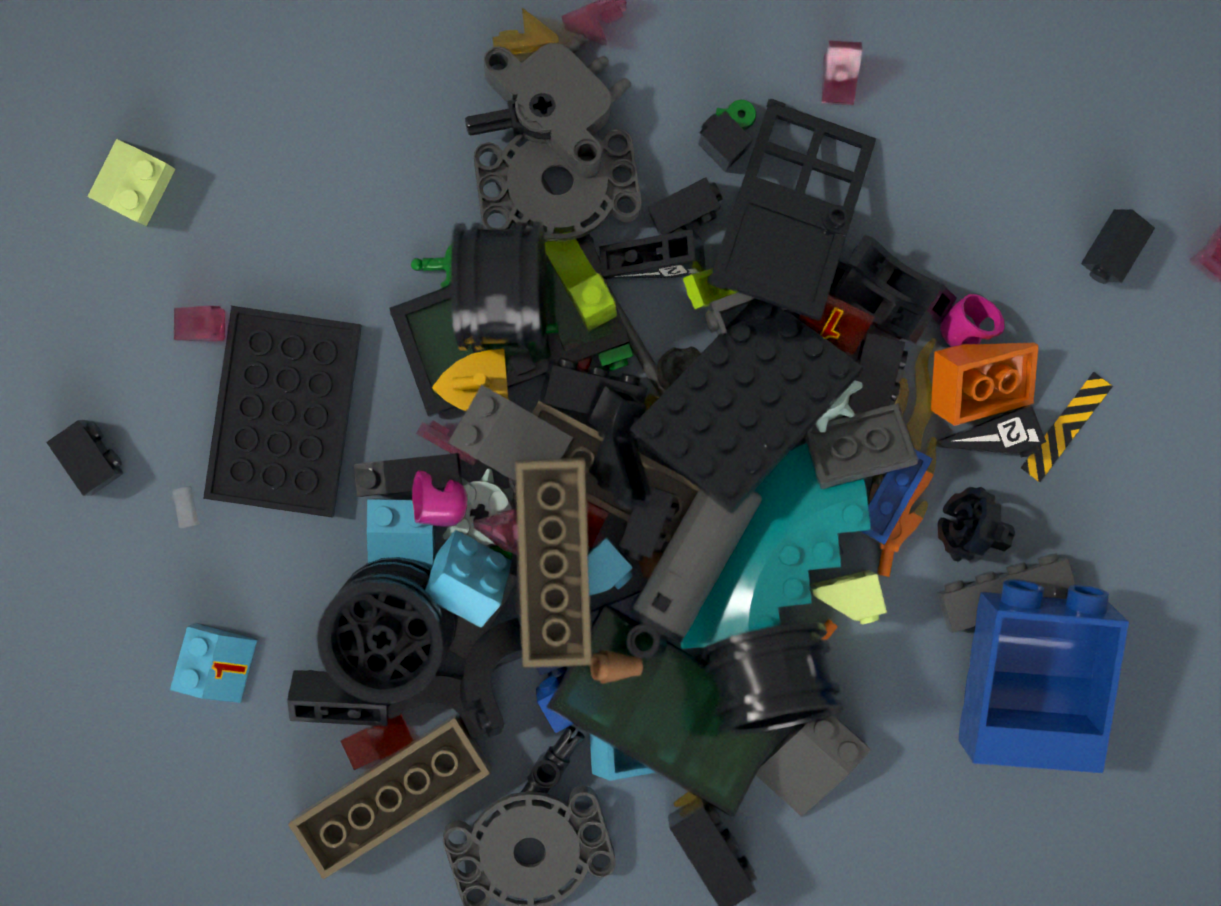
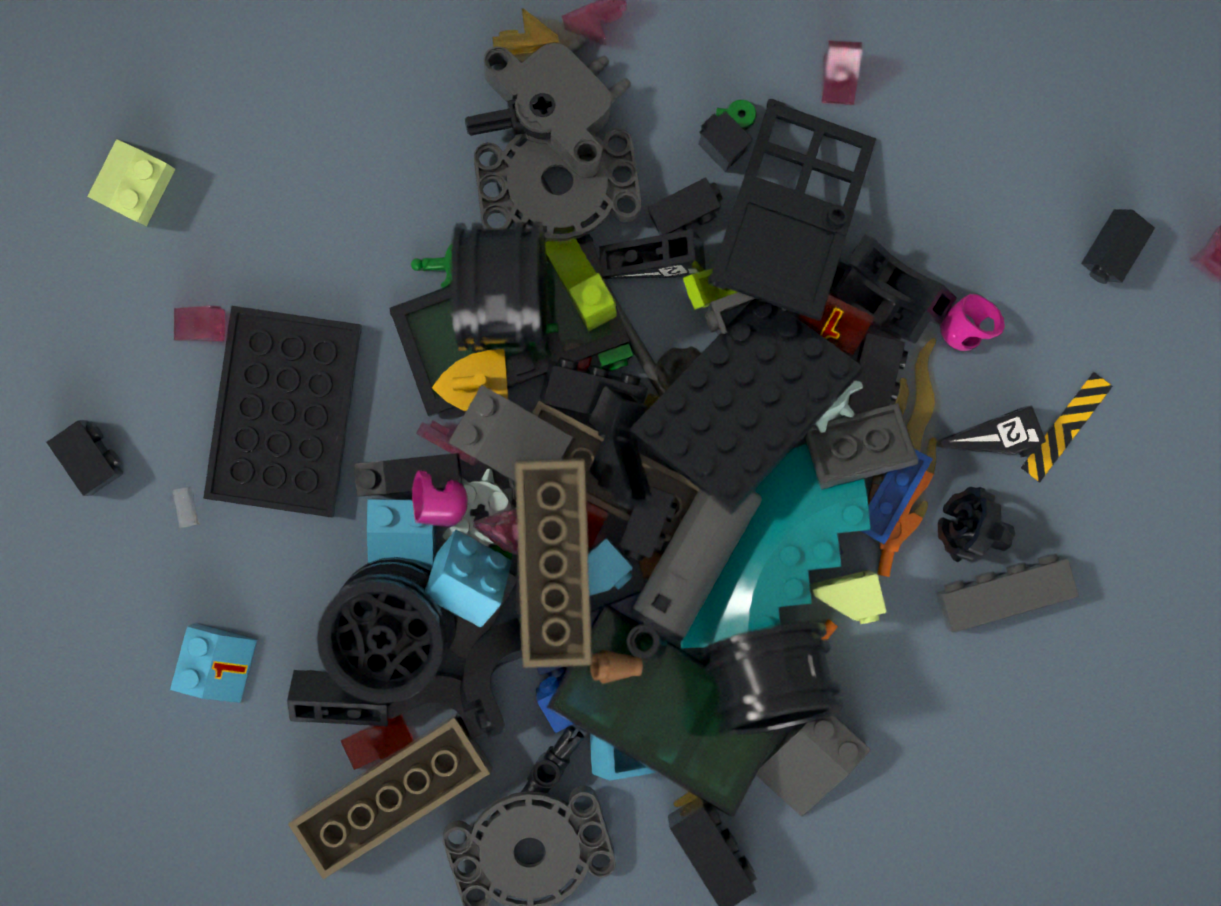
orange slope [931,343,1039,426] -> none
blue brick [958,579,1129,773] -> none

